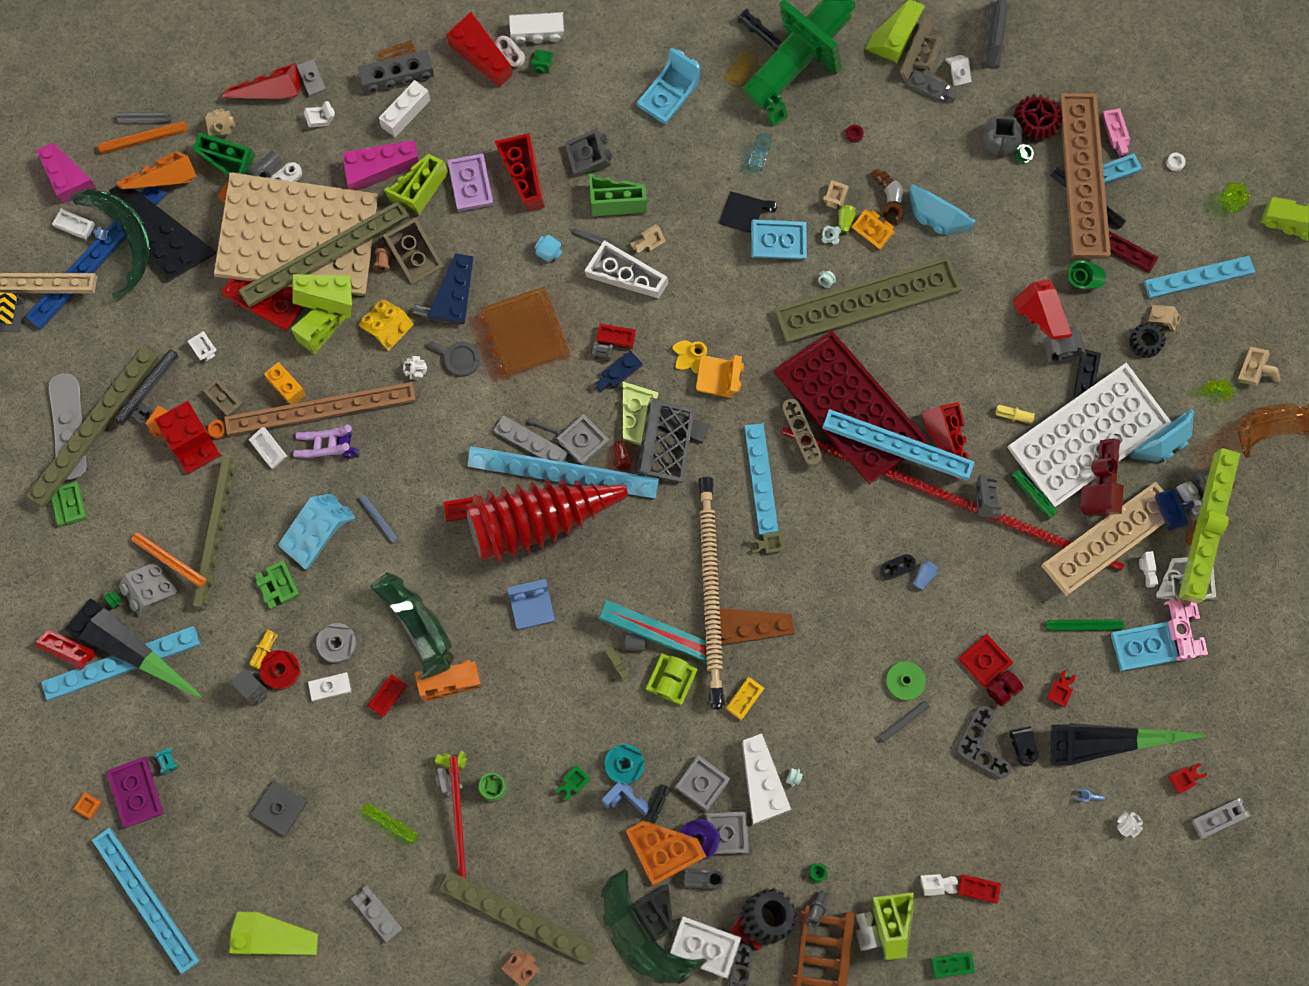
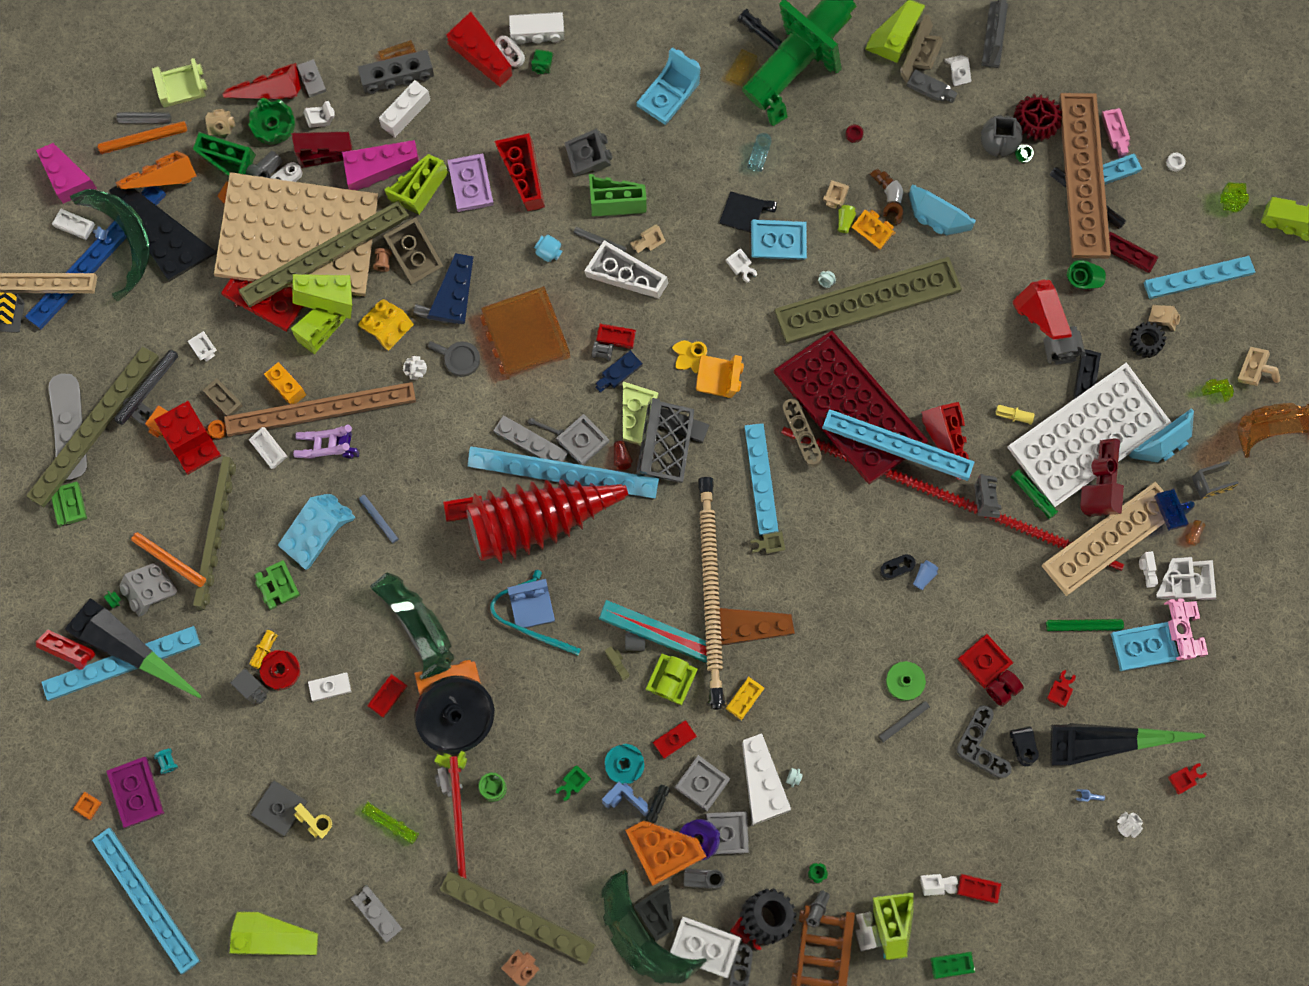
light grey plate [316,623,357,663] -> none
light aqua plate [822,226,841,245] -> none
white plate [1176,481,1202,515] -> none
lime hinge [1178,448,1241,604] -> none
light grey plate [1191,797,1251,839] -> none
none -> yellowish green panel [152,58,207,107]
none -> green plate [248,98,295,145]
none -> dark red wedge [291,132,353,169]
none -> light yellow plate [294,803,332,838]
none -> black dish [414,675,495,754]
none -> teal piece [490,570,581,656]
none -> red plate [653,720,697,759]
none -> white plate [725,248,757,283]

